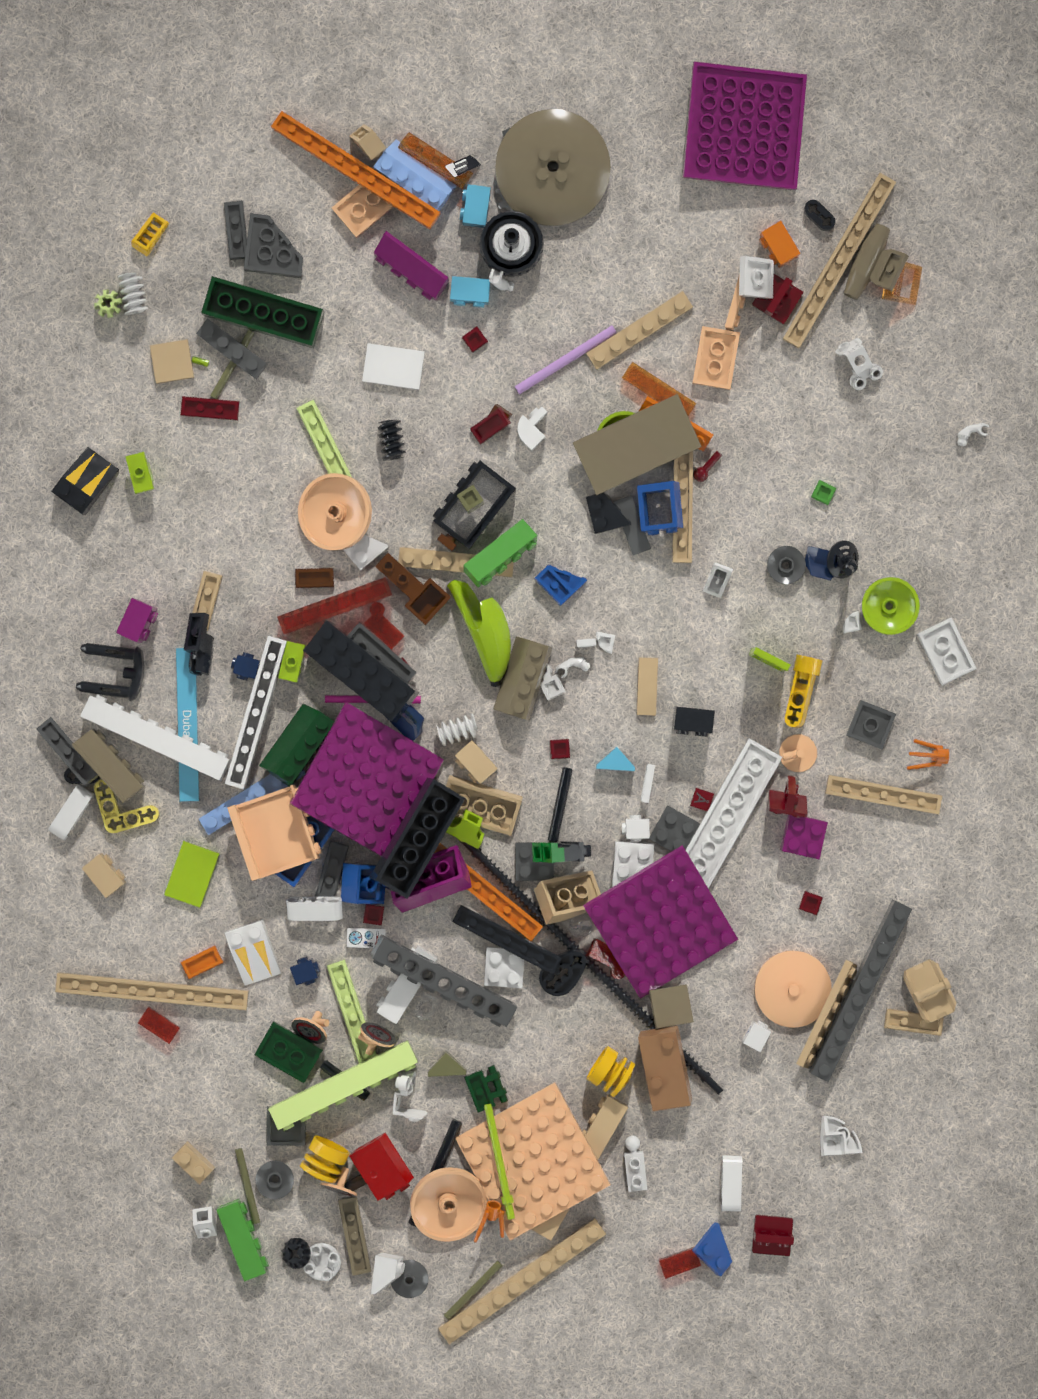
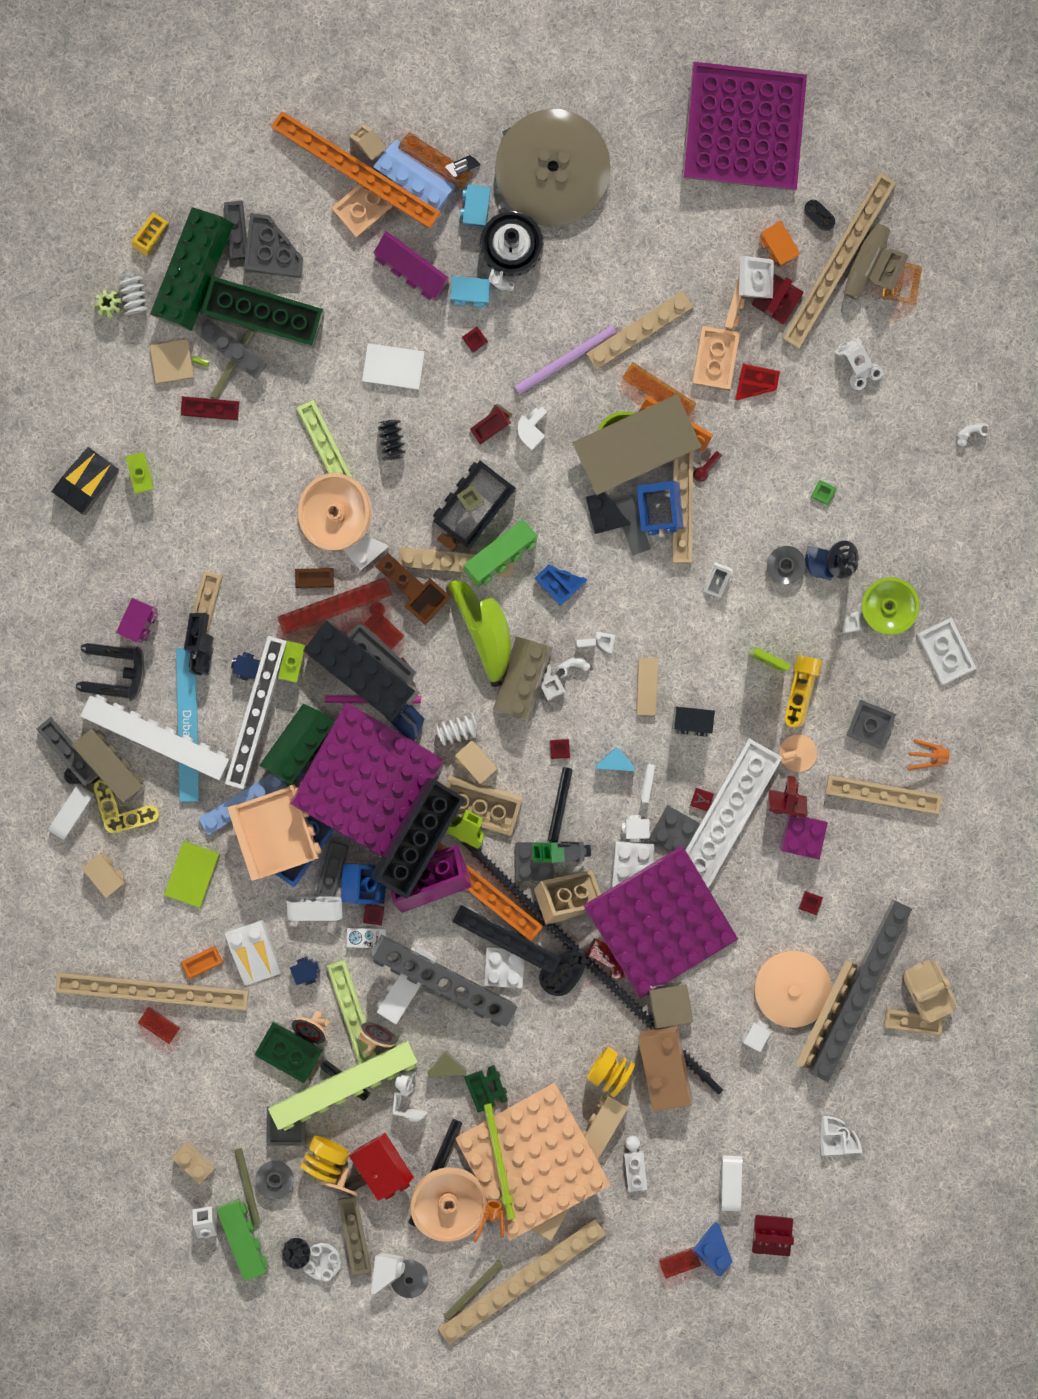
none -> dark green brick [150,207,234,331]
none -> red wing [735,363,781,400]

